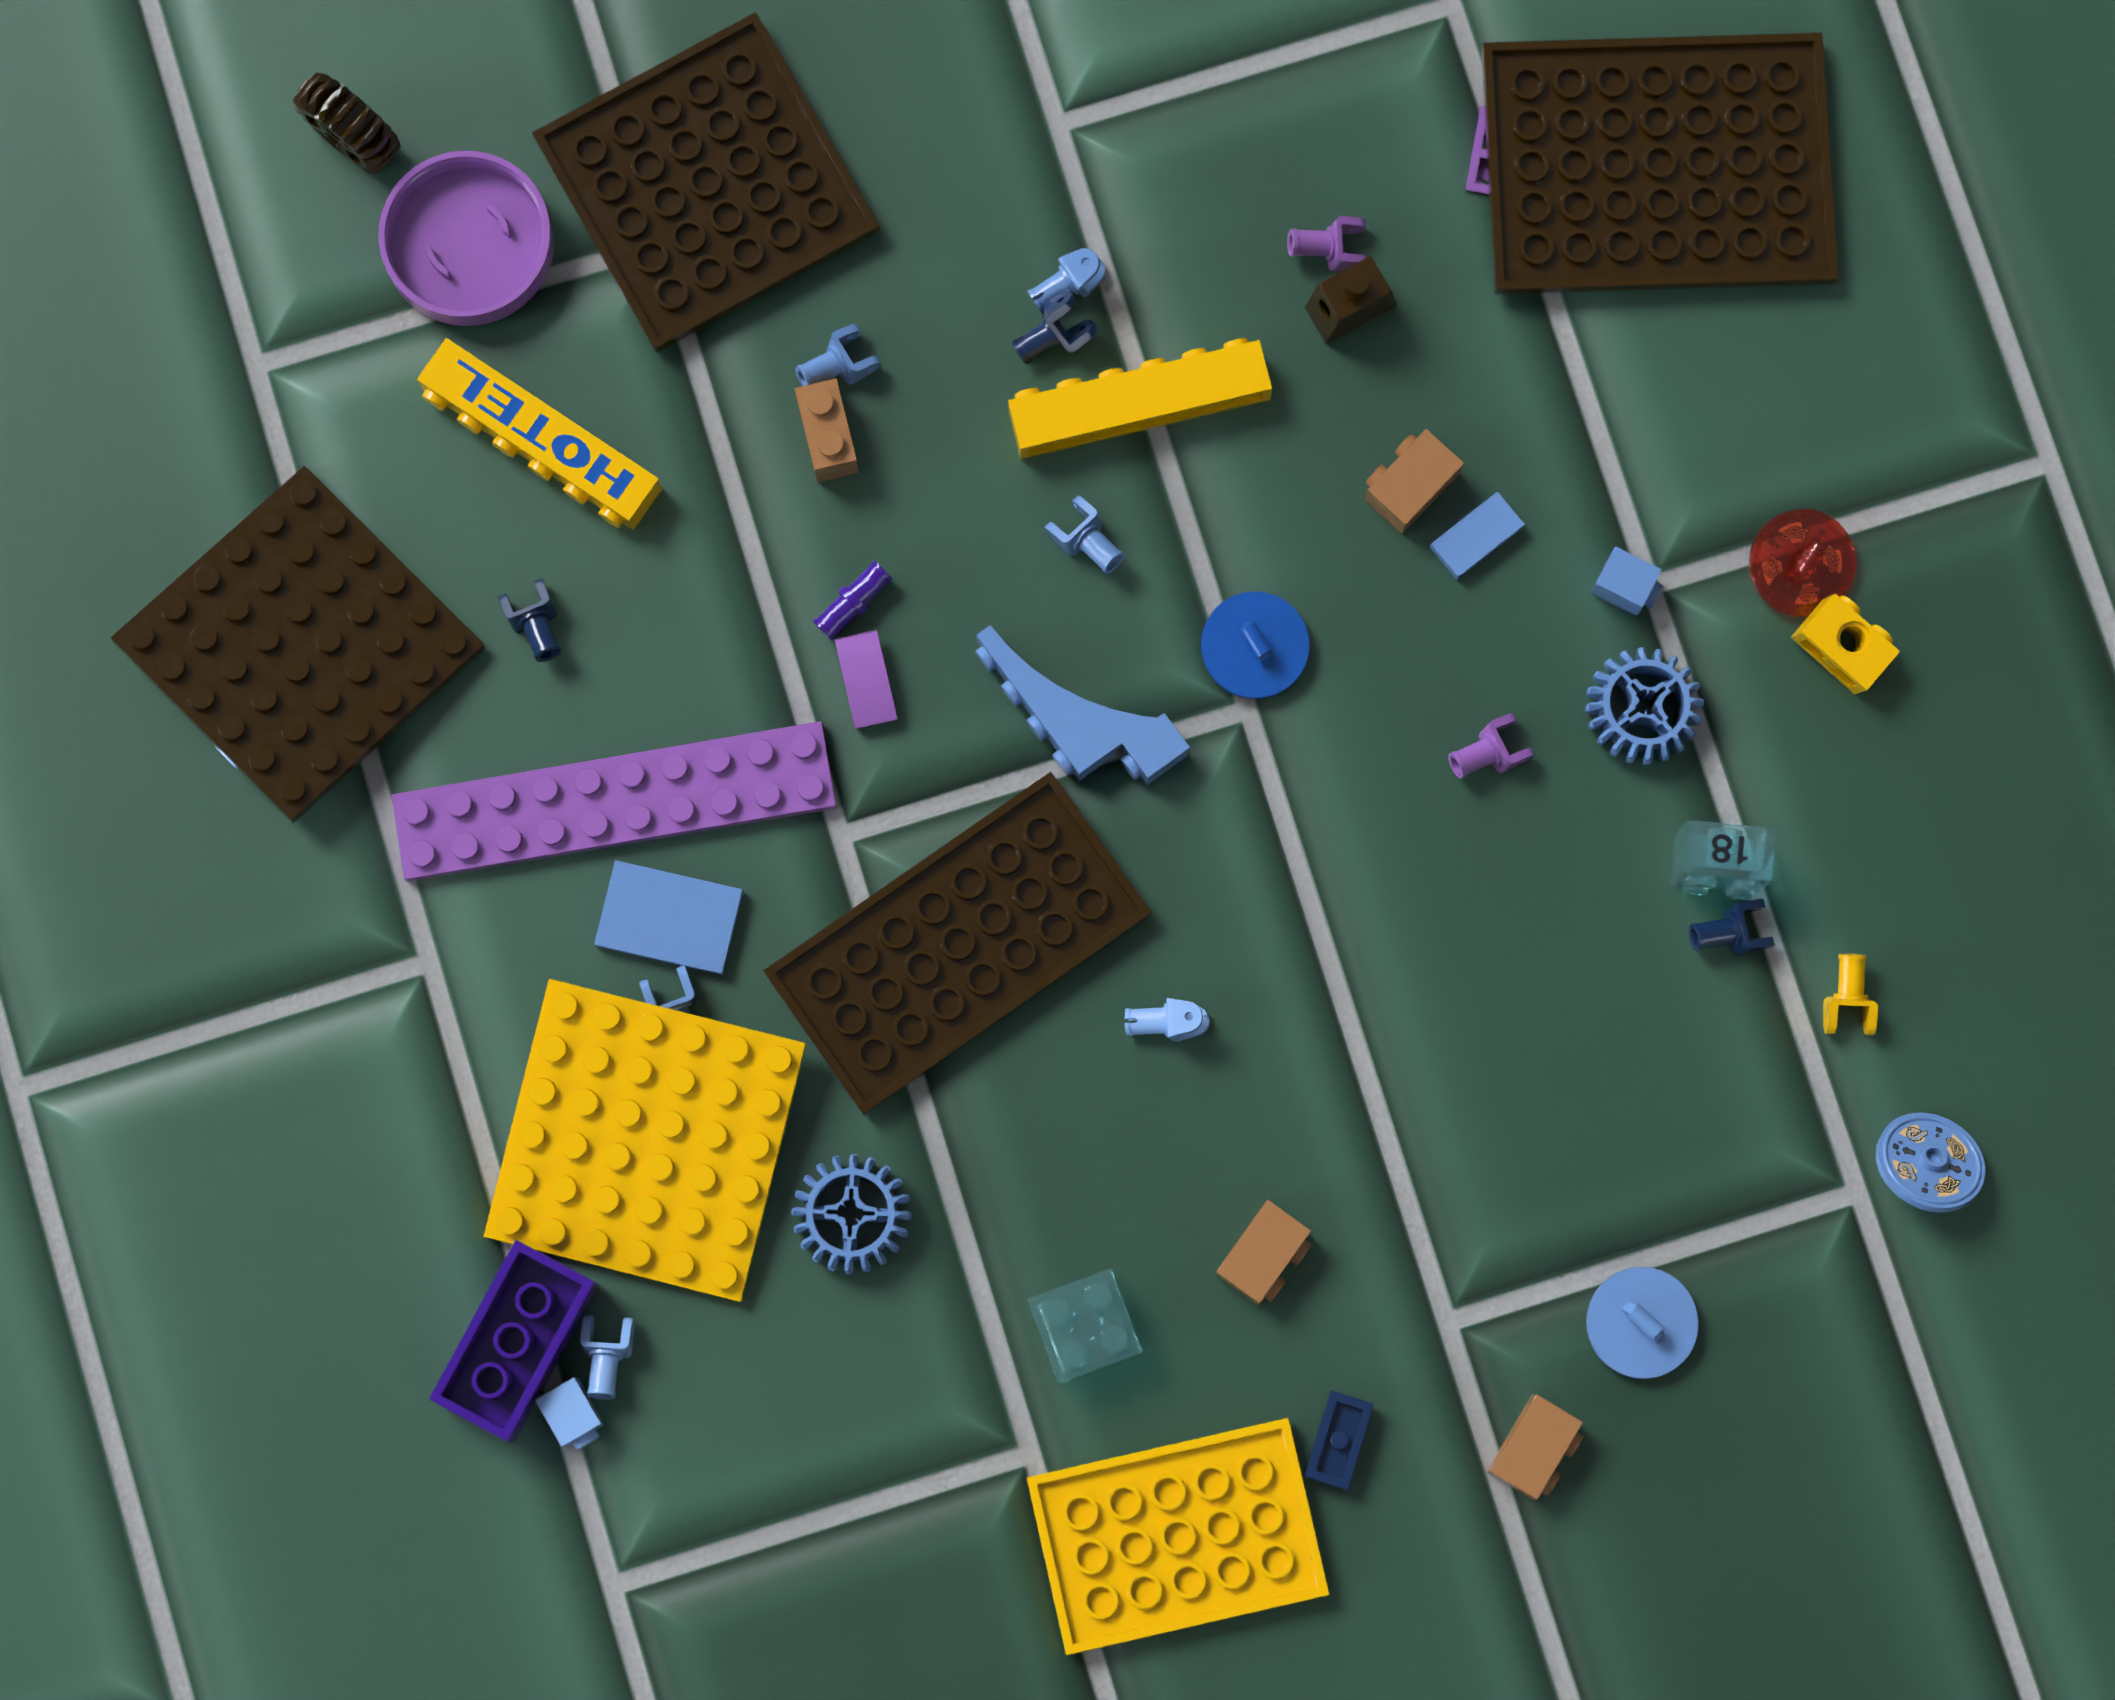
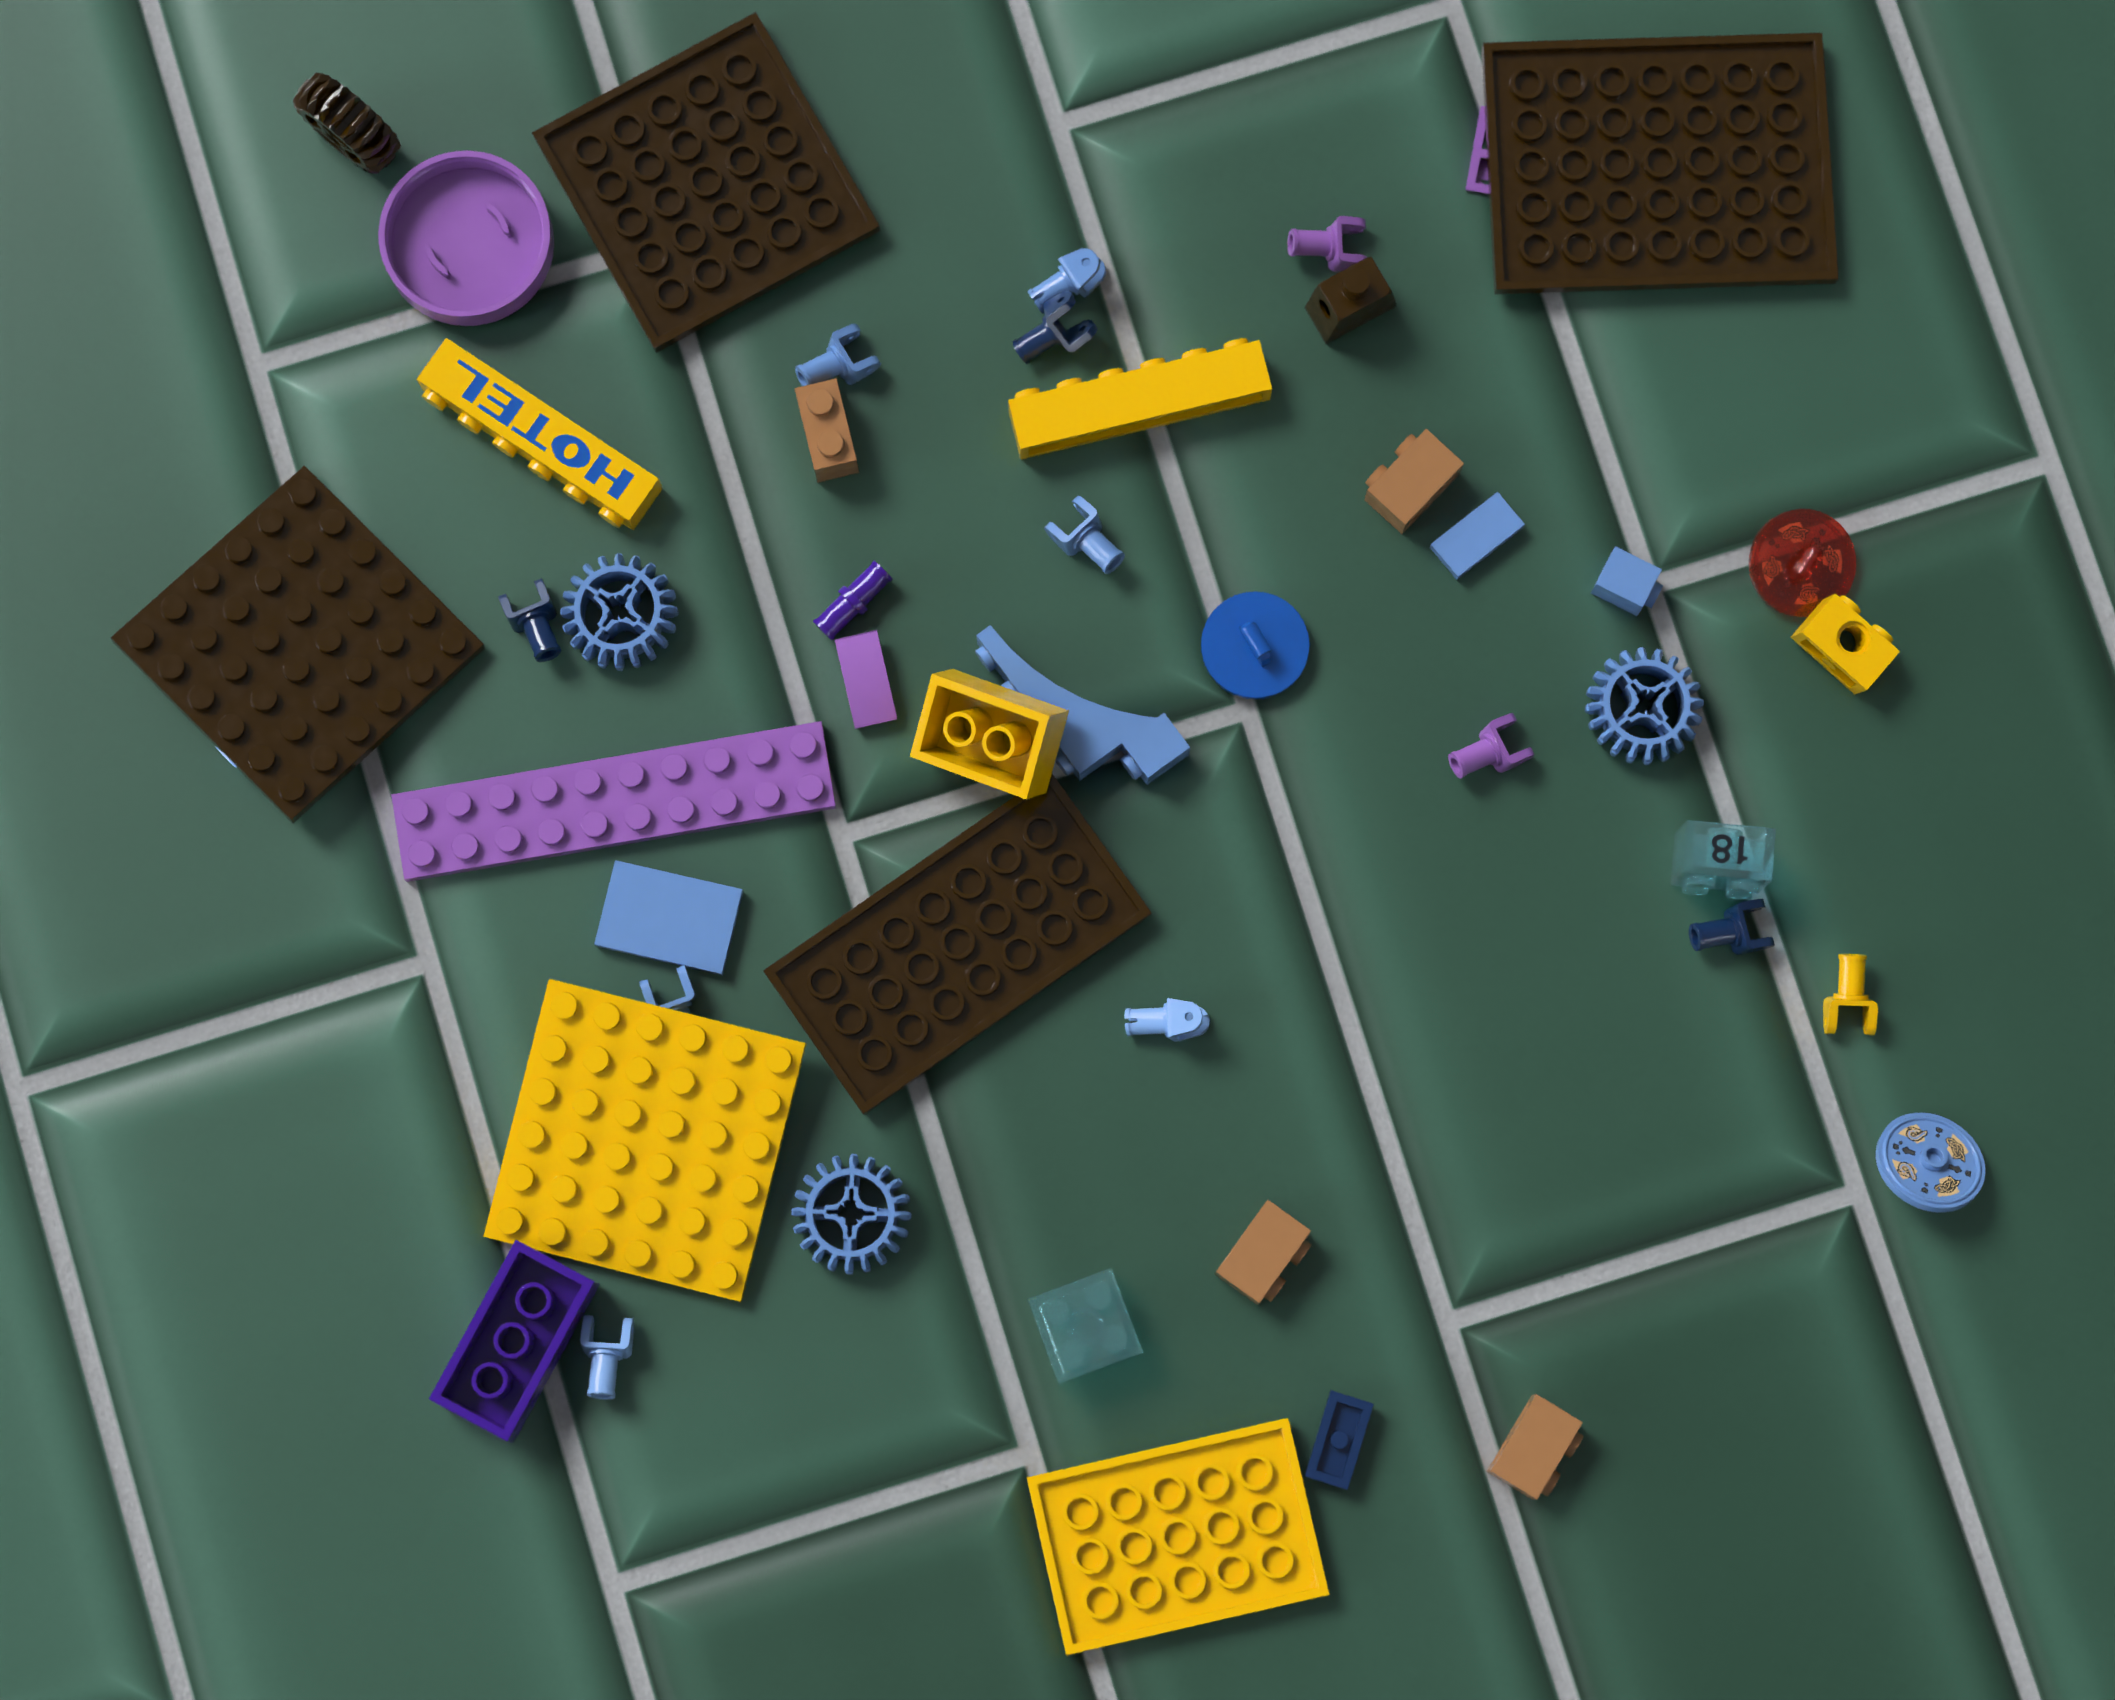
light blue brick [535,1377,605,1450] -> none
medium blue shield [1586,1267,1698,1379] -> none
none -> medium blue gear [560,553,679,671]
none -> yellow brick [910,669,1069,800]

